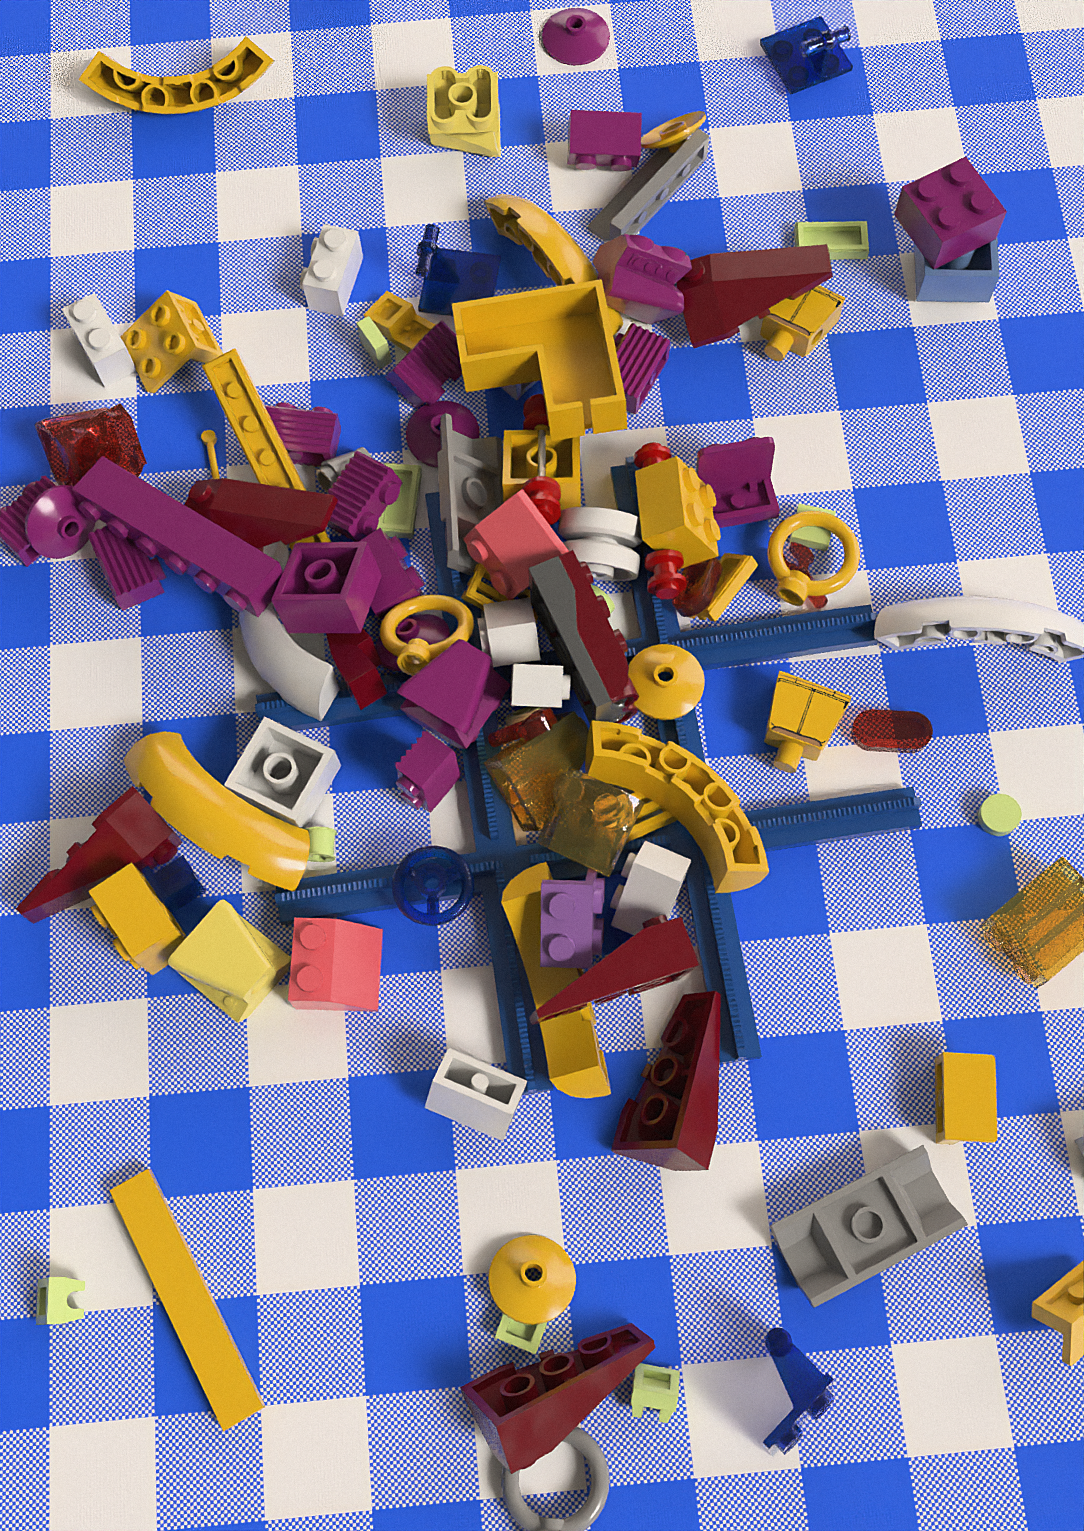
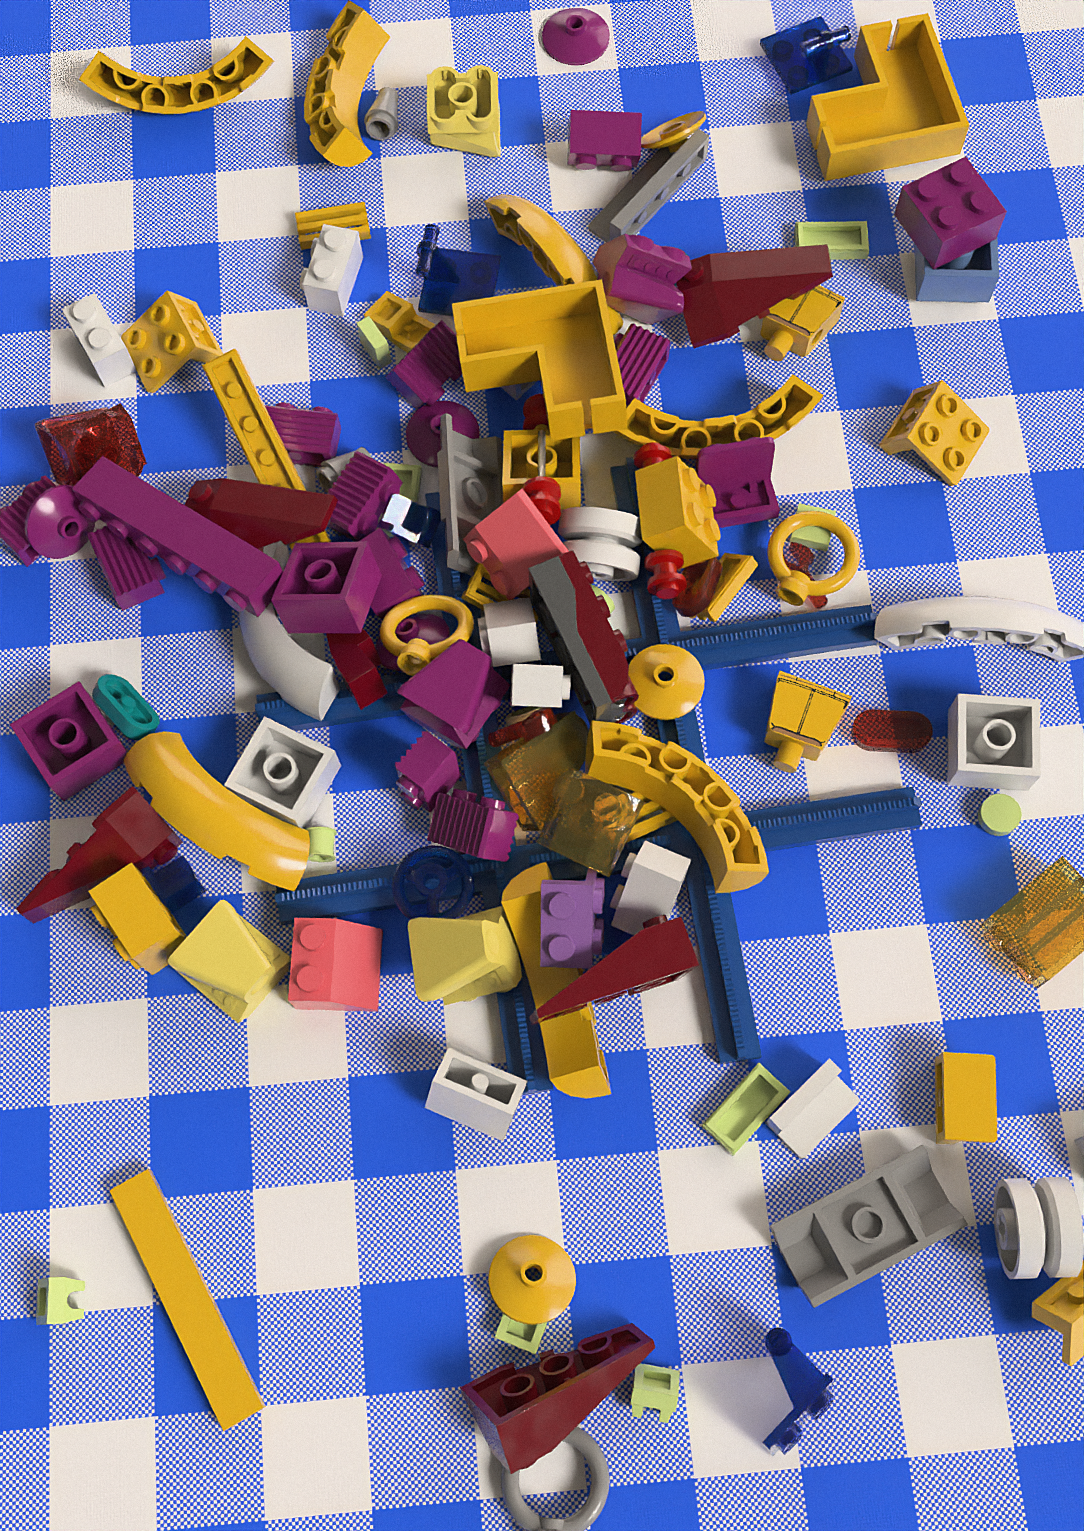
yellow hinge [201,430,220,479] -> none
dark red wedge [611,991,721,1171] -> none
none -> magenta brick [10,681,128,801]
none -> teal plate [92,674,160,740]
none -> yellow tile [295,202,371,250]
none -> yellow brick [304,0,390,167]
none -> light grey cone [364,87,399,141]
none -> clear blue panel [377,493,441,549]
none -> light yellow piece [408,906,522,1006]
none -> magenta brick [427,788,519,862]
none -> yellow brick [613,374,824,459]
none -> yellowish green tile [701,1063,790,1156]
none -> white panel [765,1058,860,1159]
none -> yellow piece [806,13,970,181]
none -> yellow bracket [879,380,990,486]
none -> white brick [947,694,1041,791]
none -> white wheel [994,1177,1084,1279]

